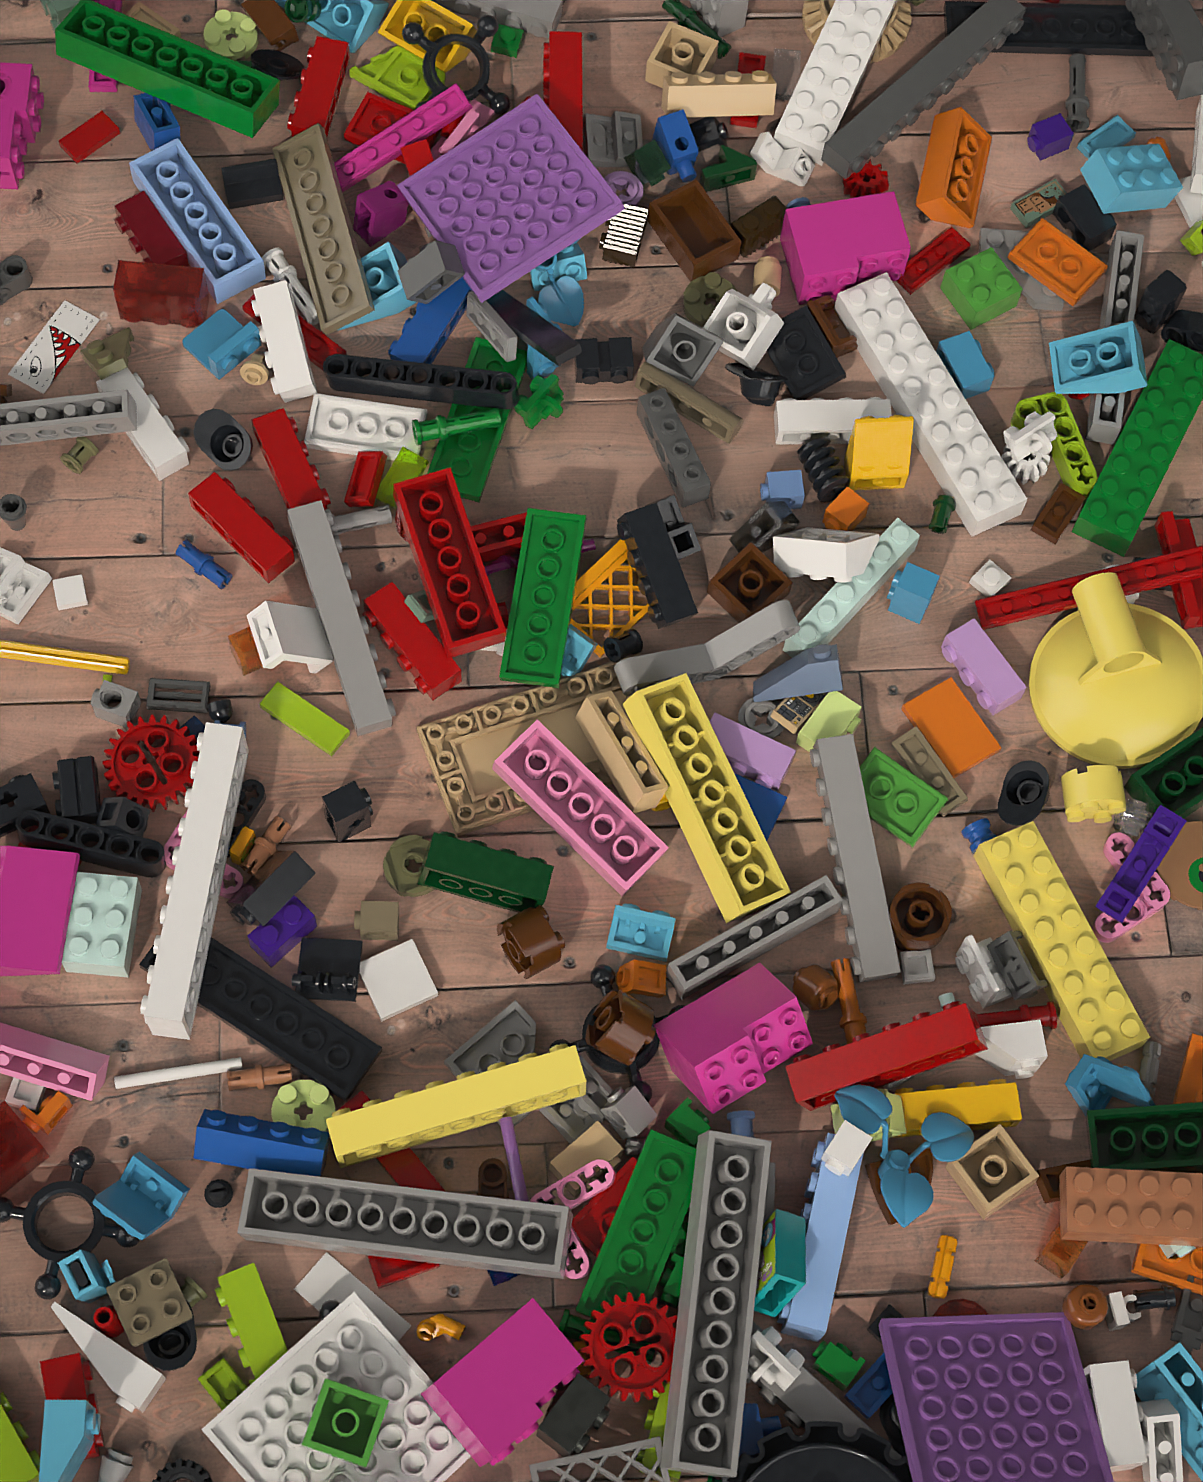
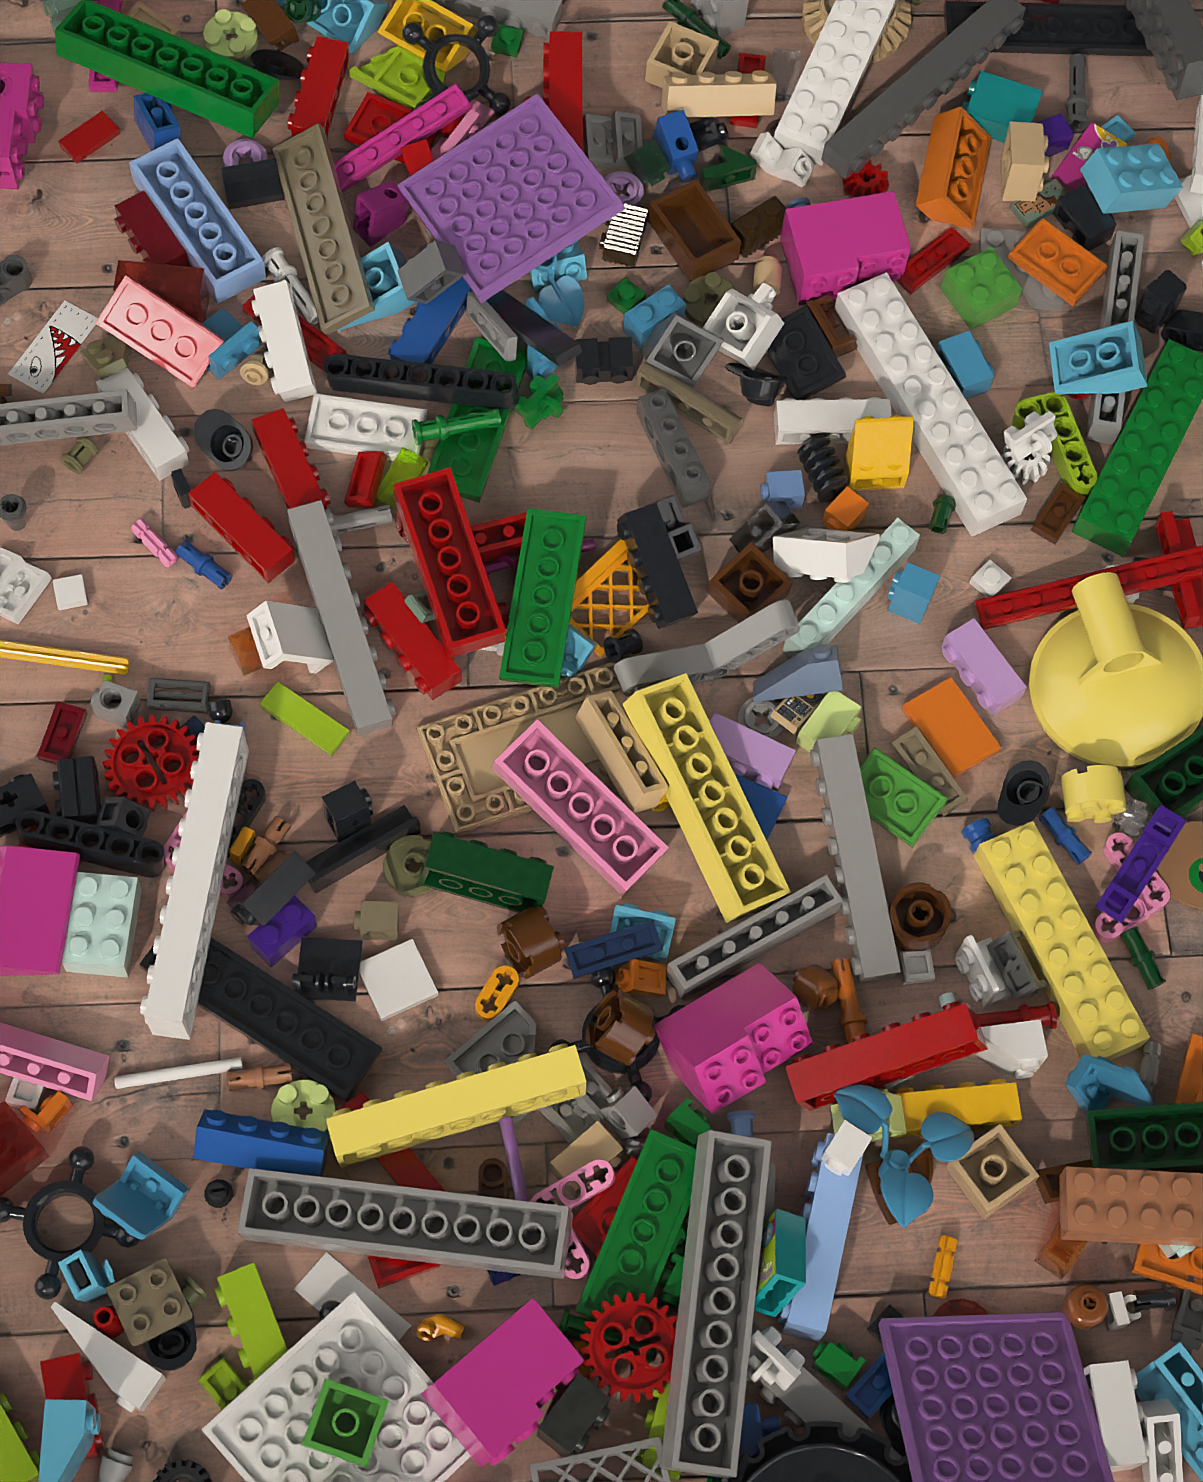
none -> dark red plate [37,701,87,764]
none -> tile [96,274,225,388]
none -> bright pink axle [131,519,178,567]
none -> black tile [171,468,191,509]
none -> lavender gear [223,139,268,167]
none -> black panel [306,805,421,894]
none -> light orange beam [475,965,519,1022]
none -> dark blue plate [564,920,663,979]
none -> green plate [606,278,646,314]
none -> dark azure brick [623,284,686,350]
none -> teal brick [962,71,1043,143]
none -> tan brick [1000,121,1049,202]
none -> blue pin [1039,807,1092,865]
none -> dark pink sticker [1051,122,1128,192]
none -> dark green pin [1120,926,1166,990]

